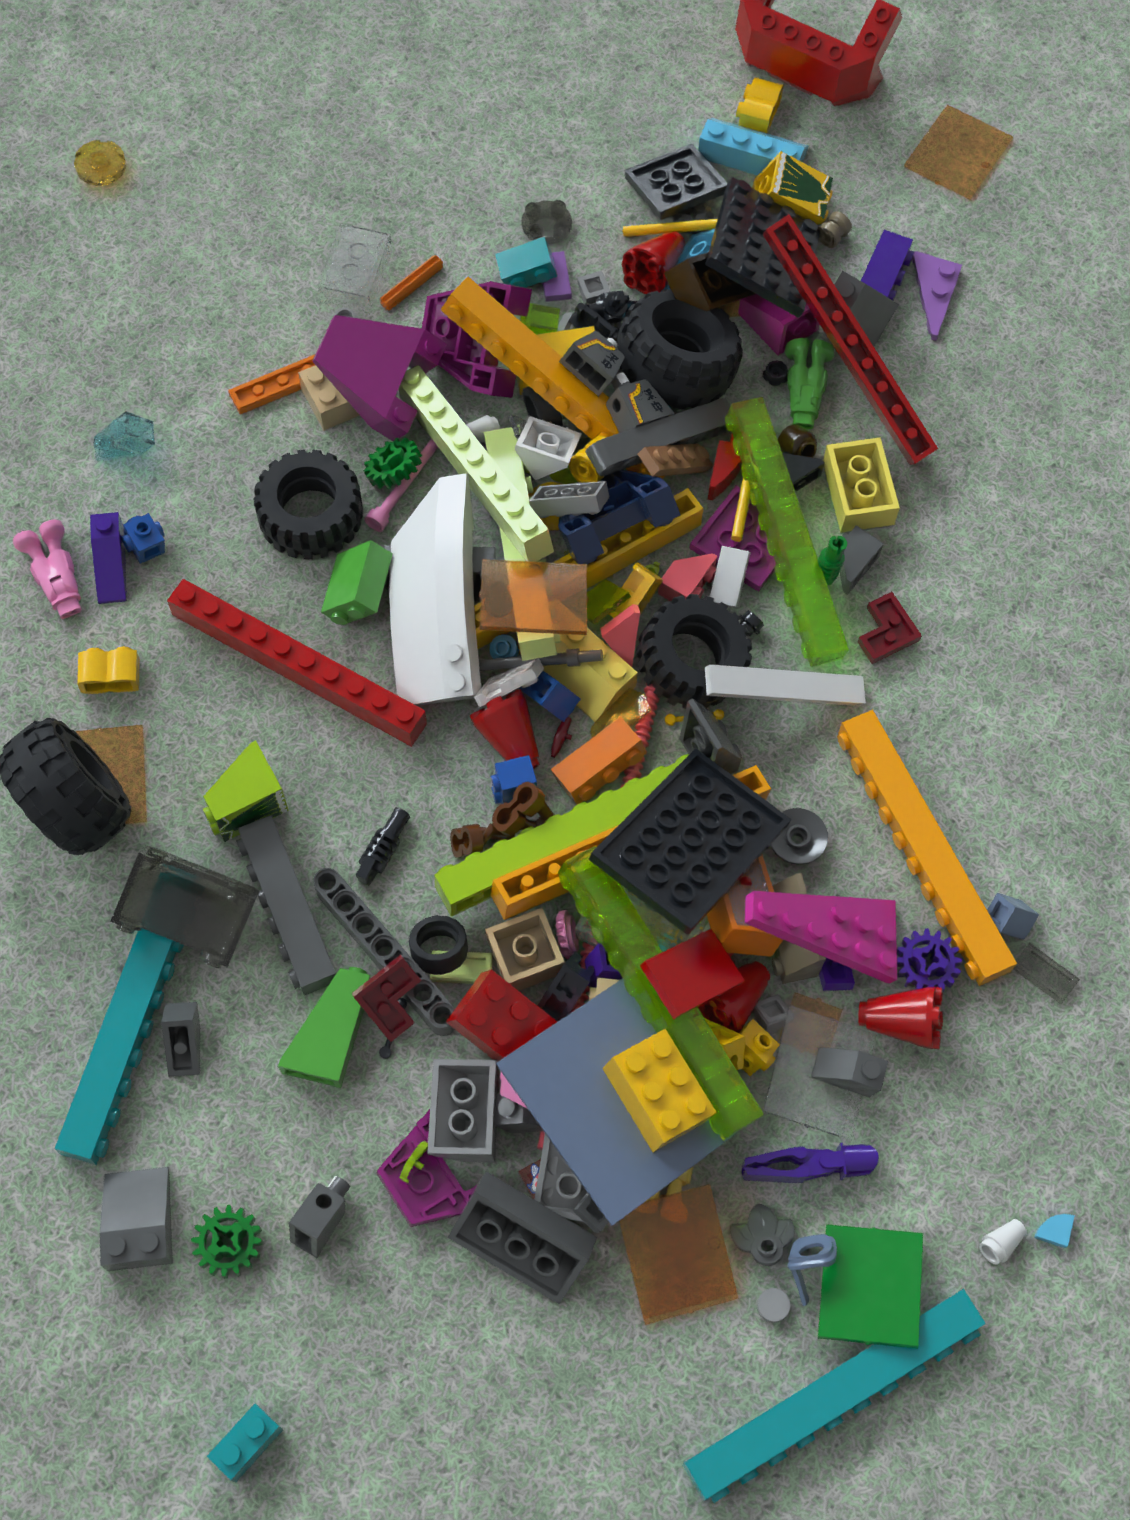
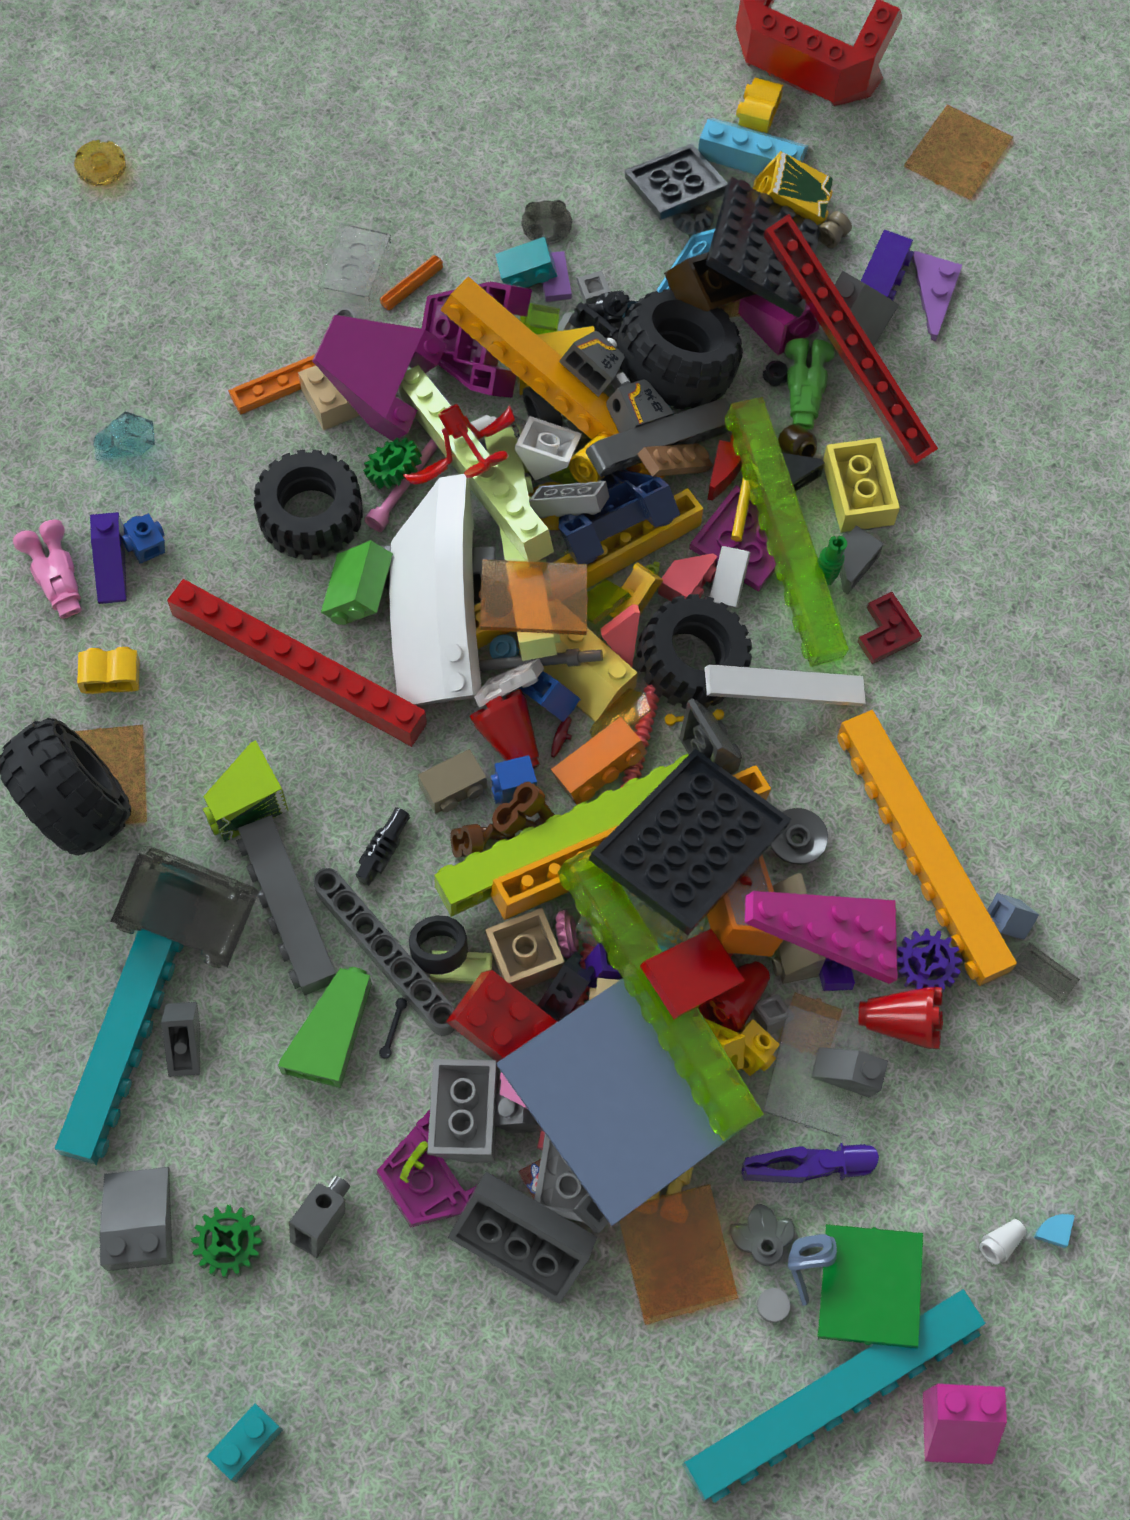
dark red plate [352,955,421,1042] -> none
yellow brick [602,1029,717,1152] -> none
red cone [622,231,685,294] -> none
yellow bar [623,219,717,237] -> none
black plate [739,610,764,636] -> none
none -> red plant [403,404,515,484]
none -> dark tan brick [418,749,487,814]
none -> dark pink slope [923,1384,1007,1465]

